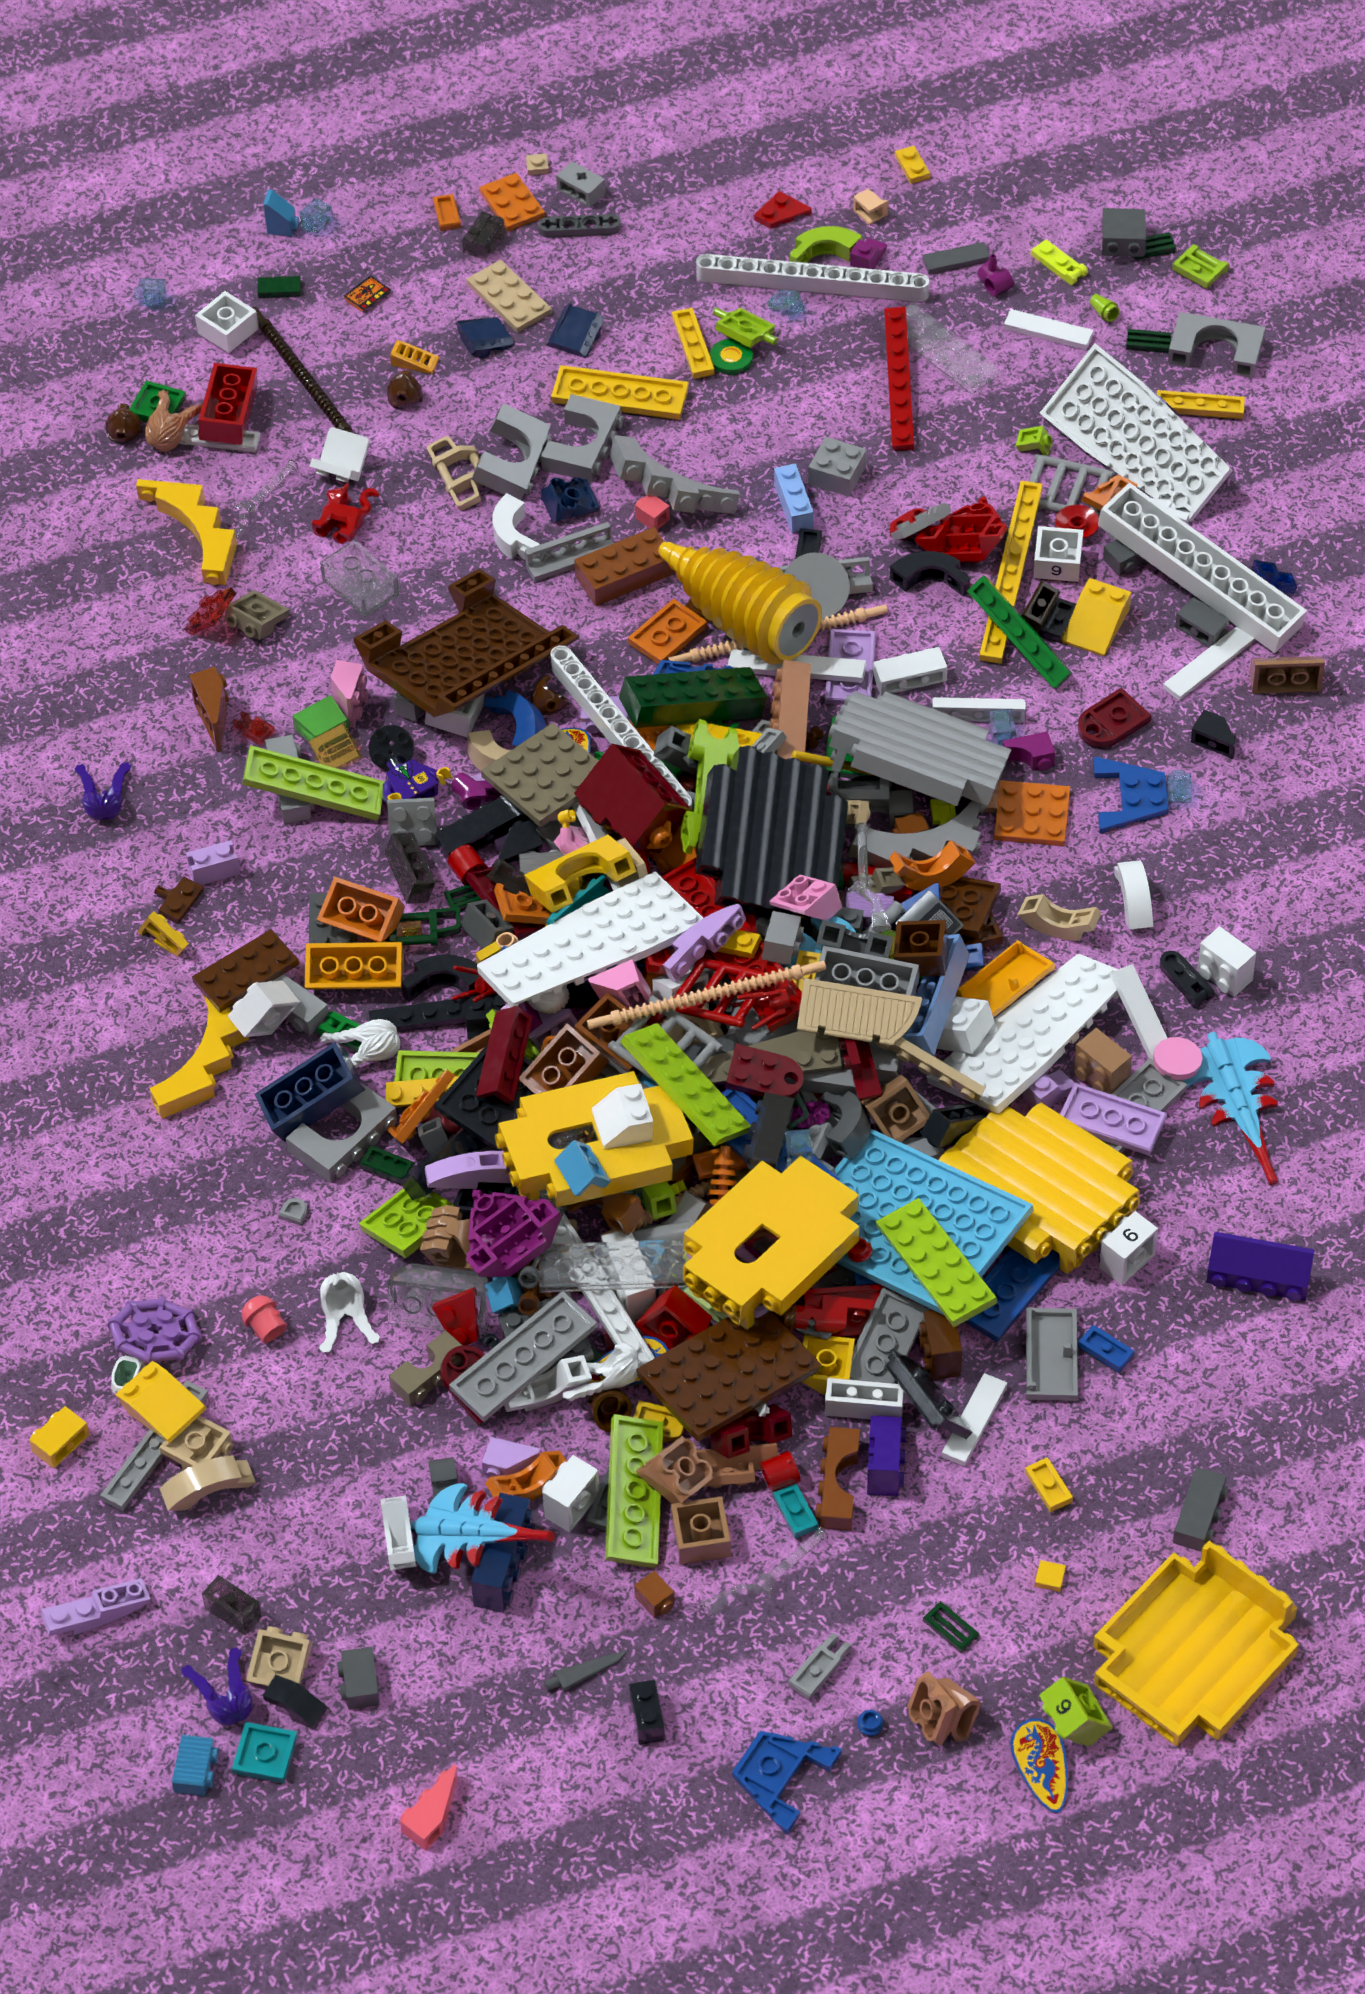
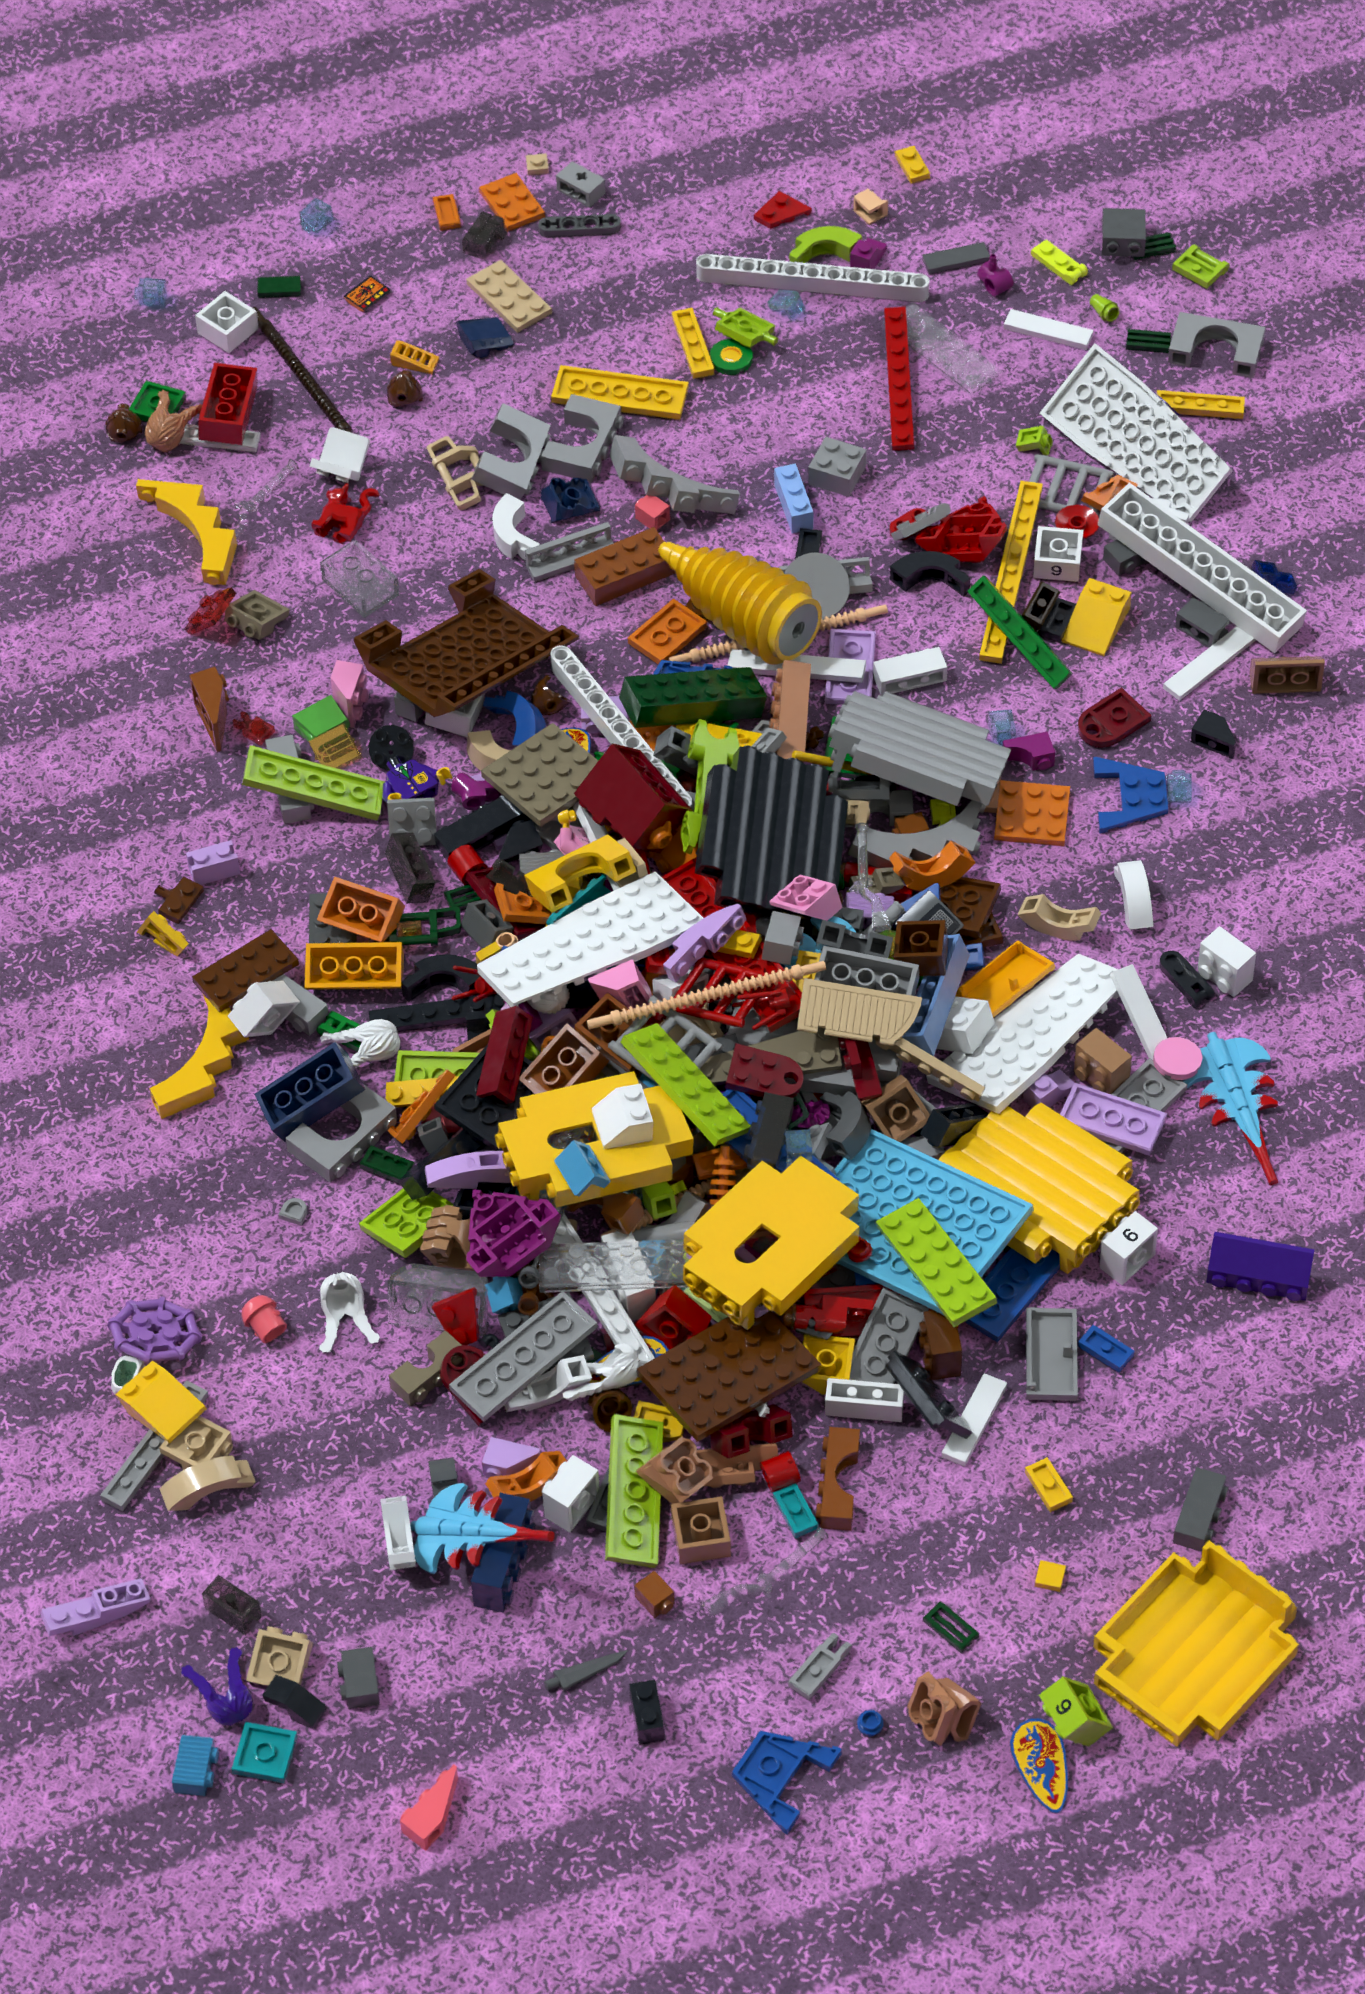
yellow brick [29,1406,90,1469] -> none
dark purple hair [74,762,131,820] -> none
dark azure slope [263,189,299,237] -> none
dark blue slope [547,303,604,358] -> none
dark purple wedge [867,1416,906,1496] -> none
white panel [933,697,1026,723] -> none

